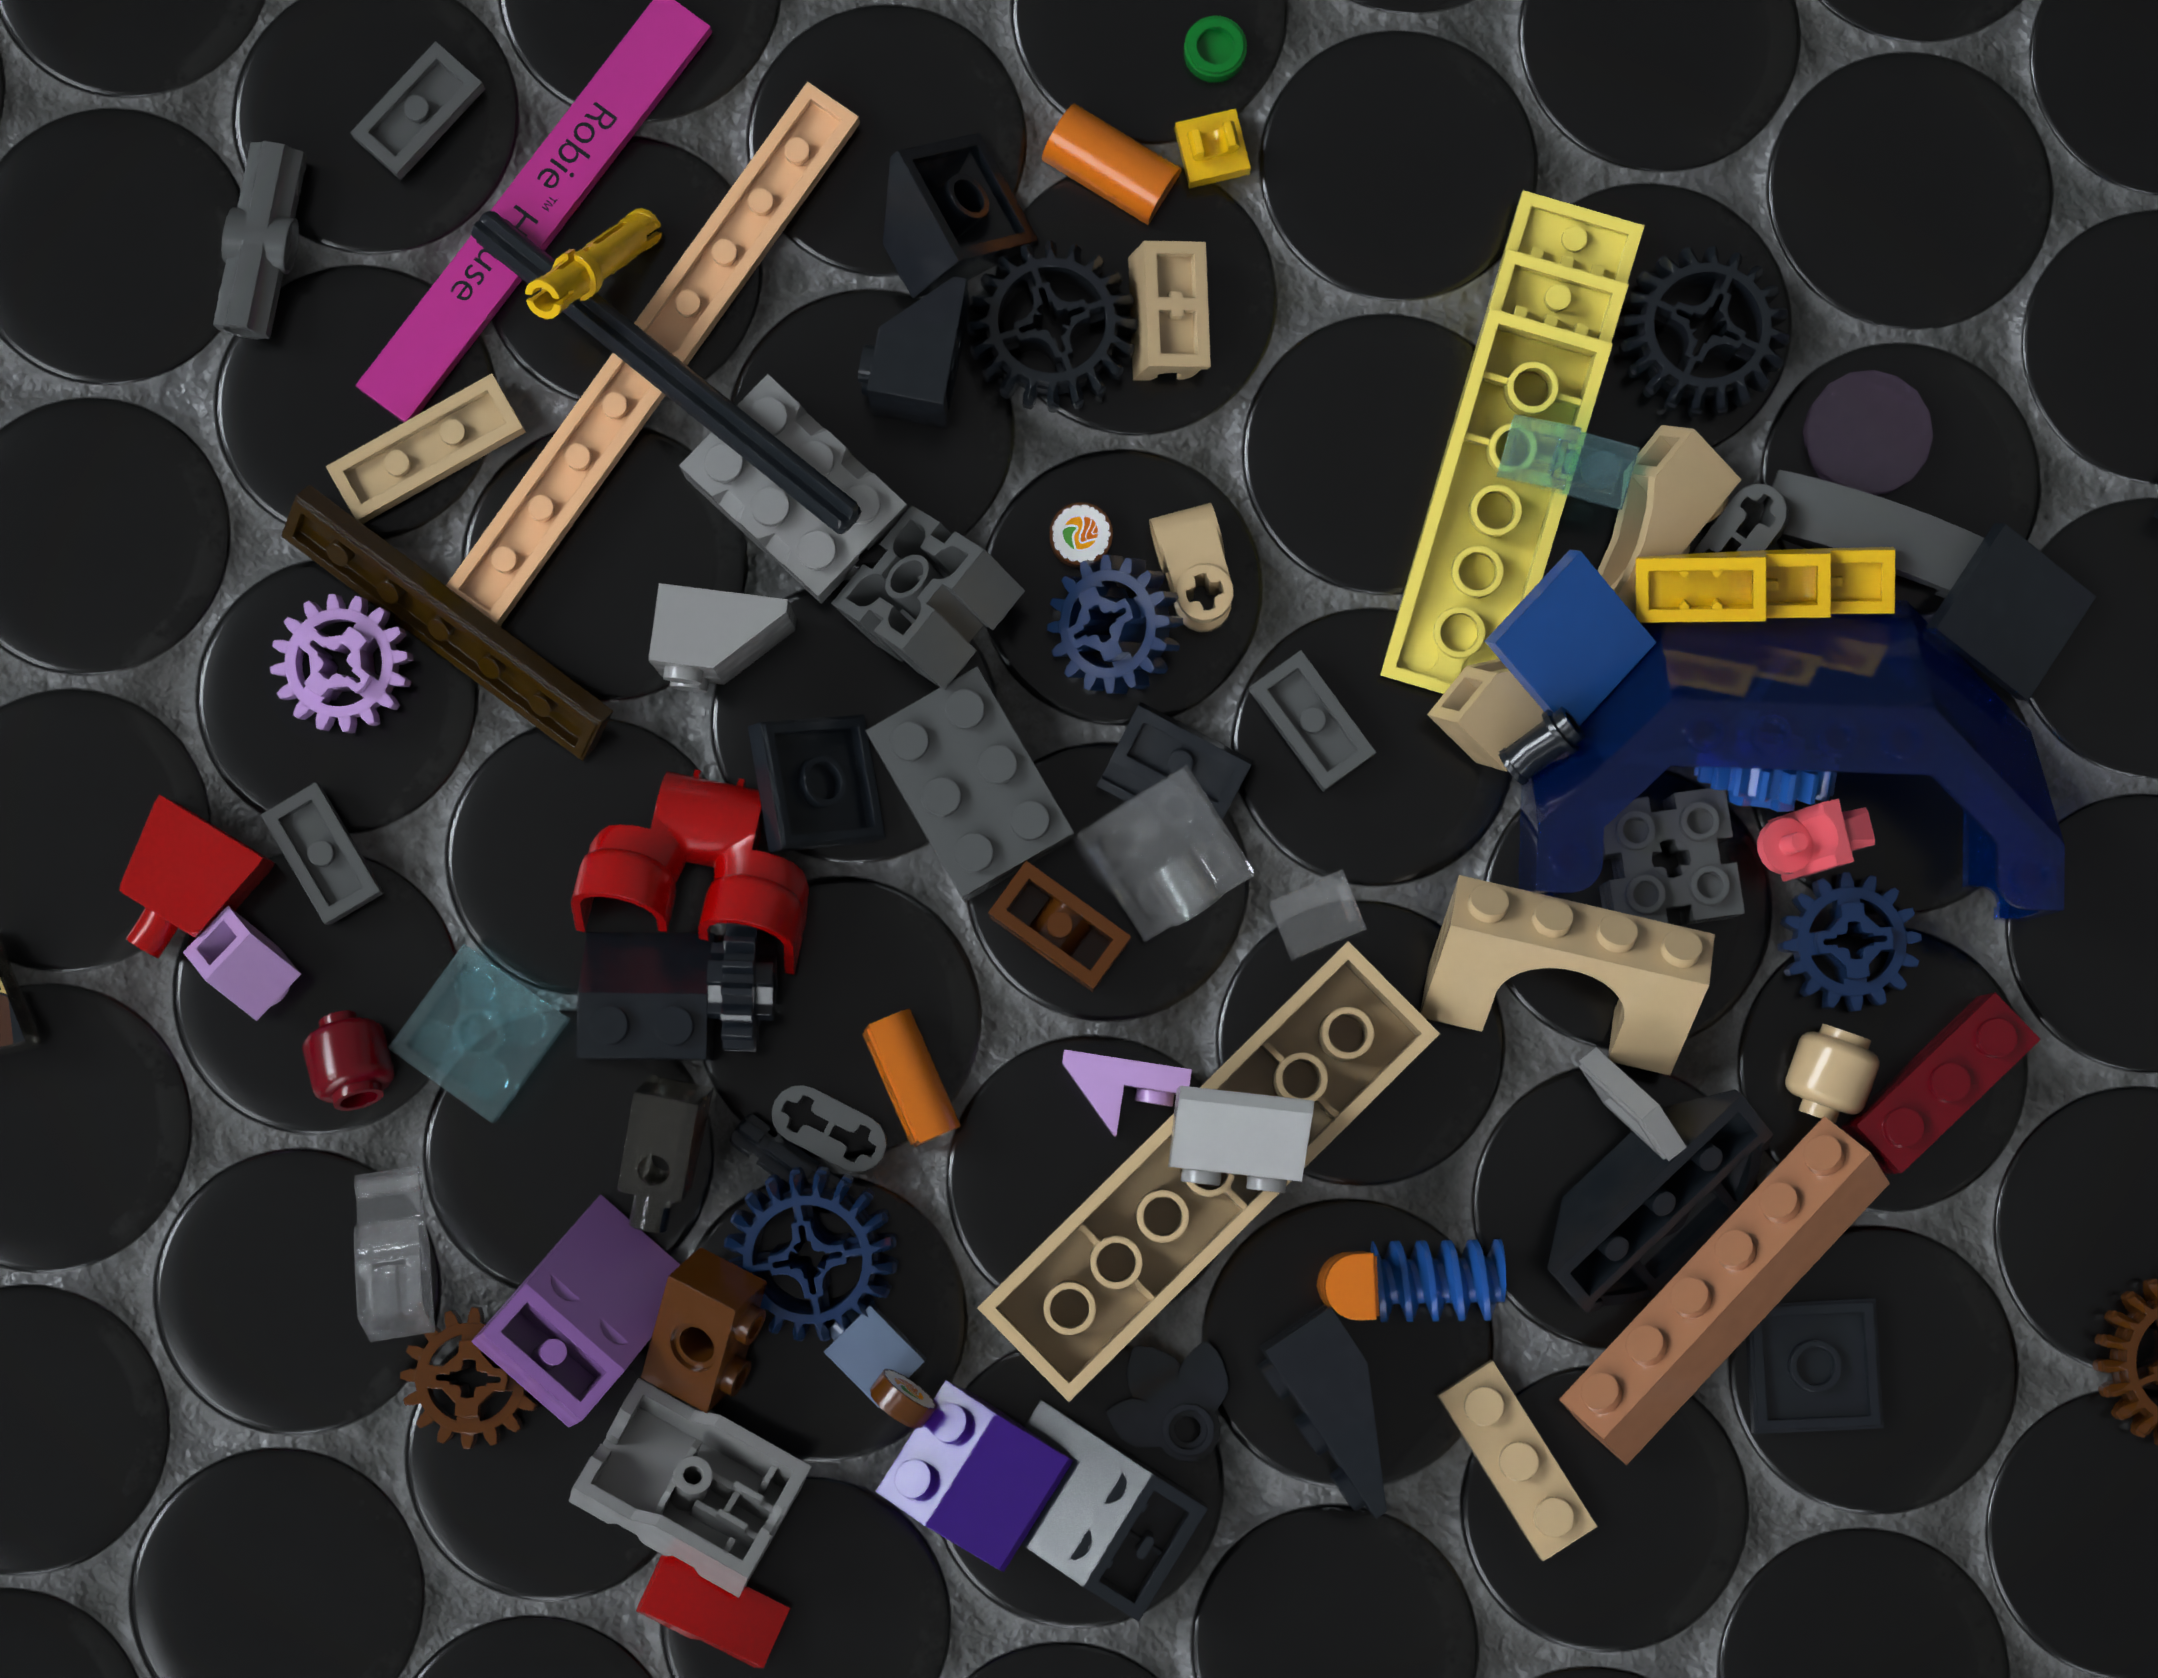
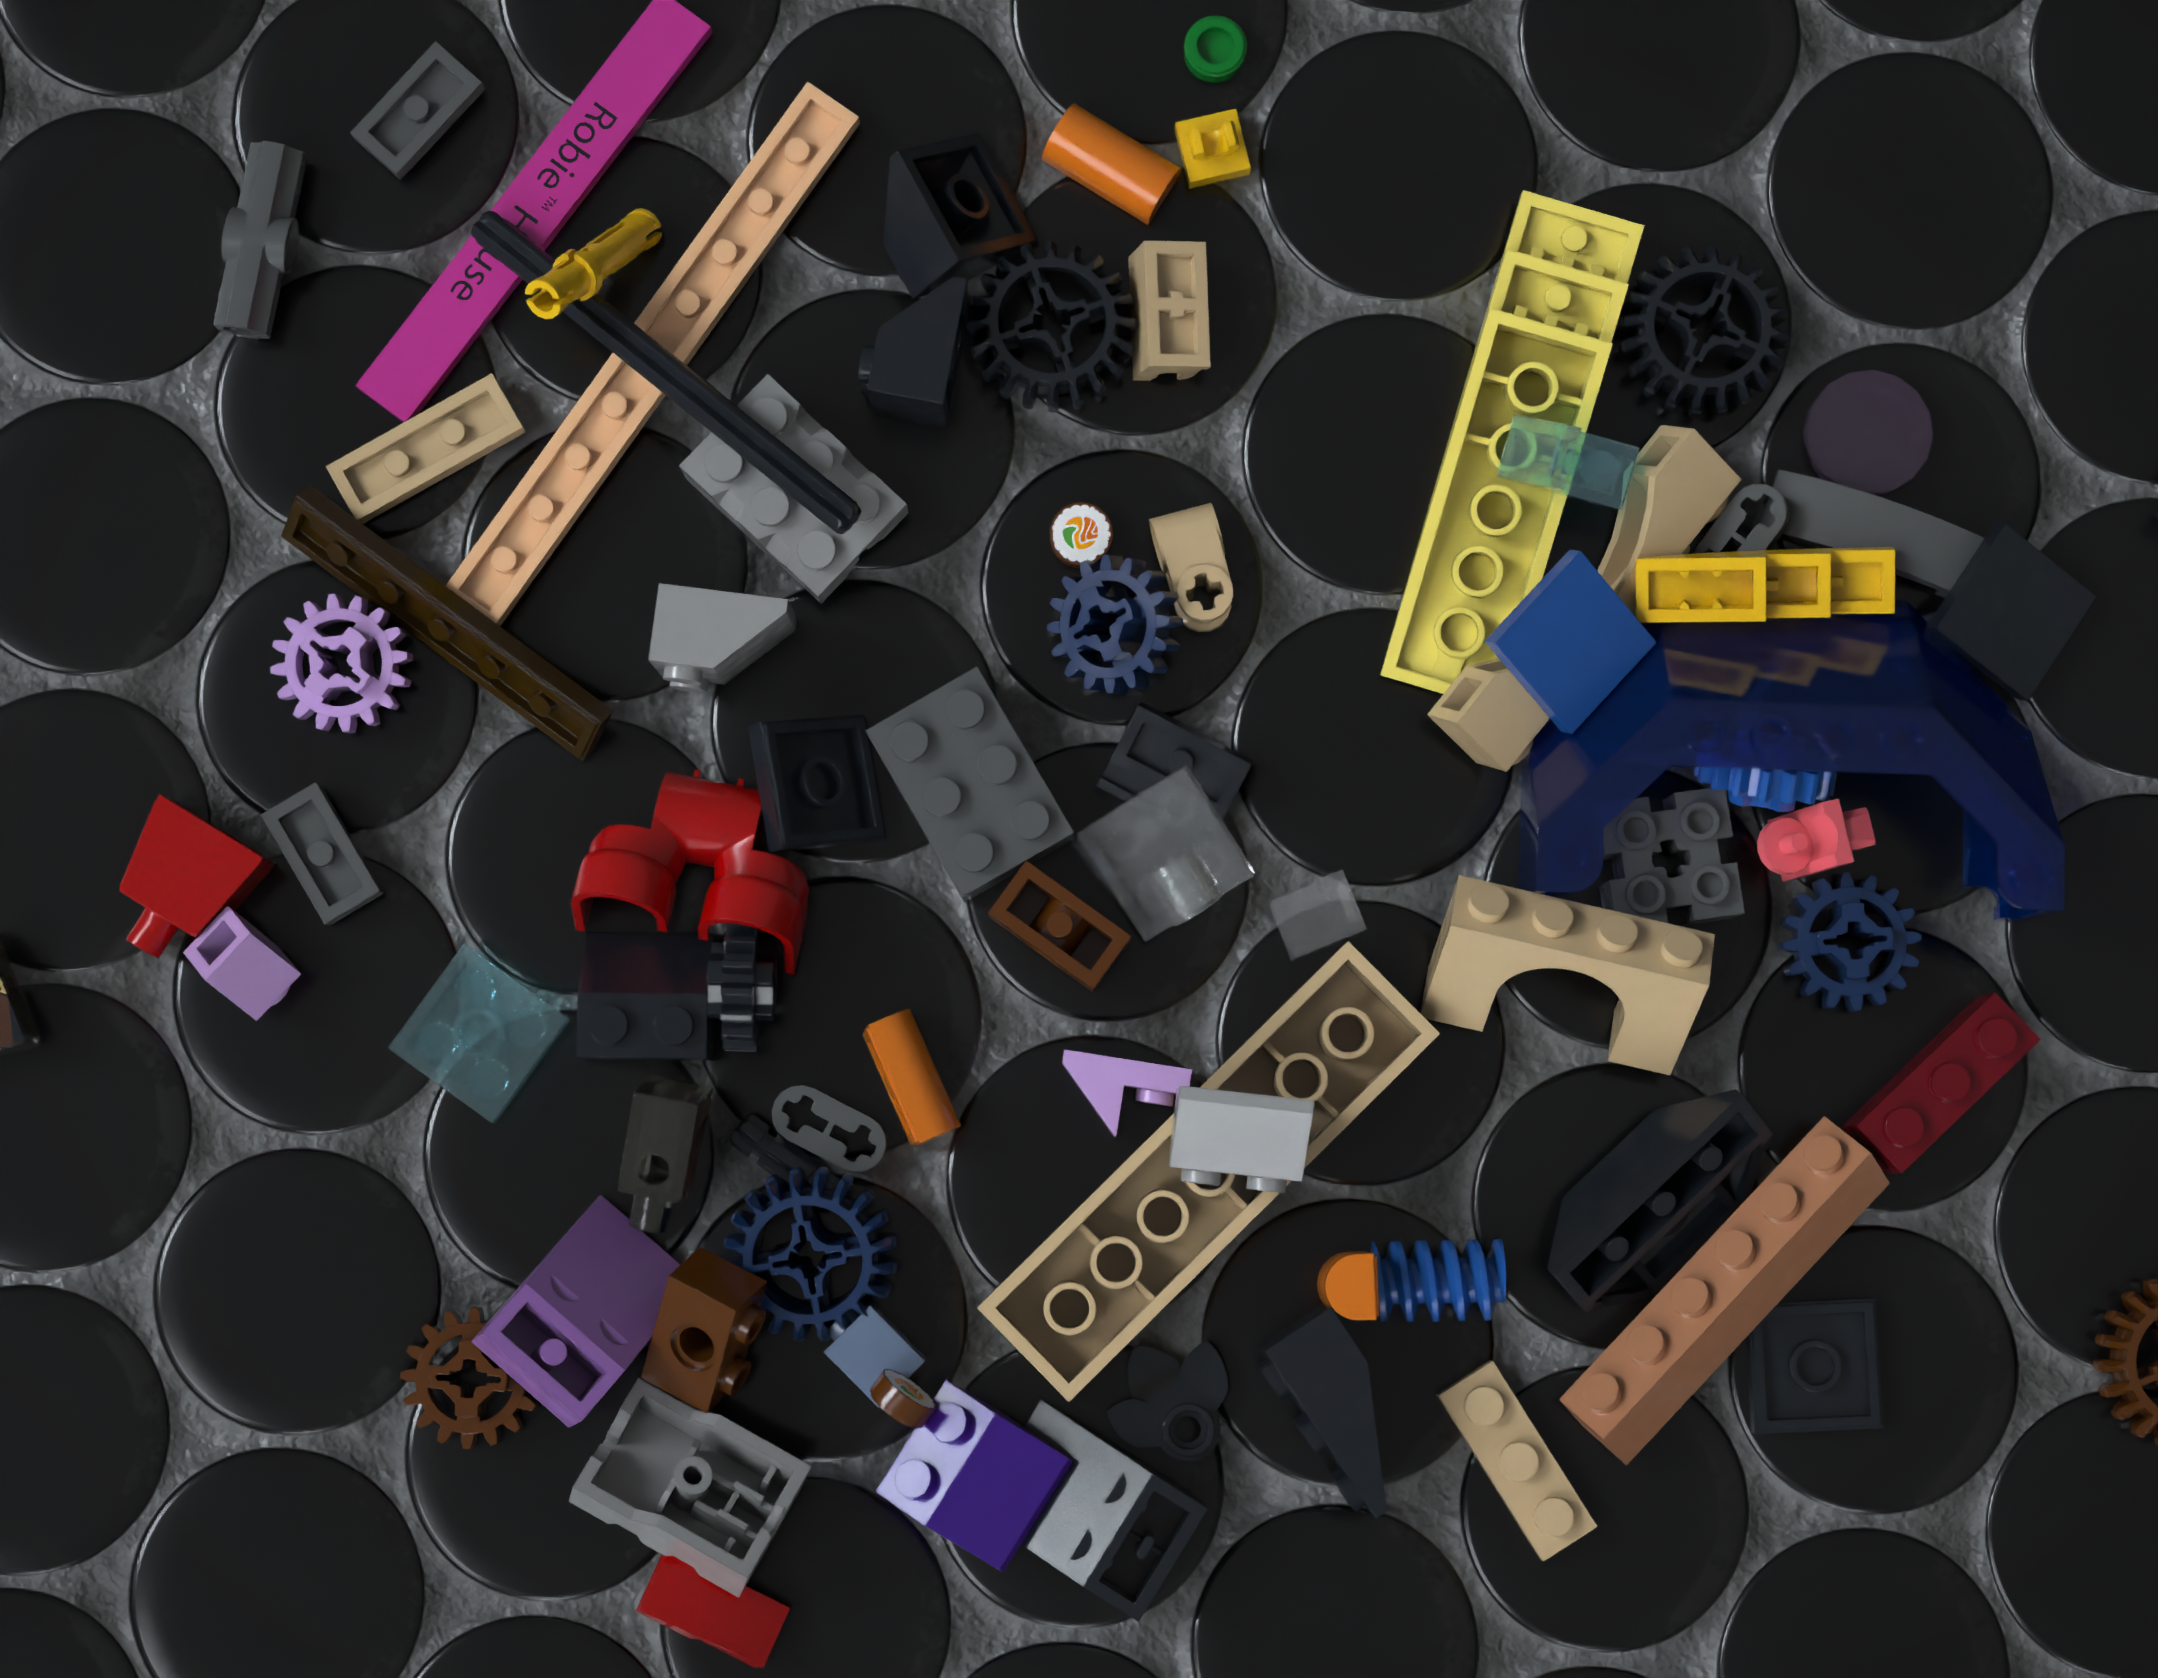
dark red head [302,1010,394,1111] -> none
clear piece [354,1166,435,1342] -> none
dark grey brick [831,505,1025,690] -> none
dark grey plate [1249,650,1376,792] -> none
black pin [1499,707,1585,785] -> none
light grey tile [1579,1047,1687,1161] -> none
tan head [1785,1024,1880,1123] -> none

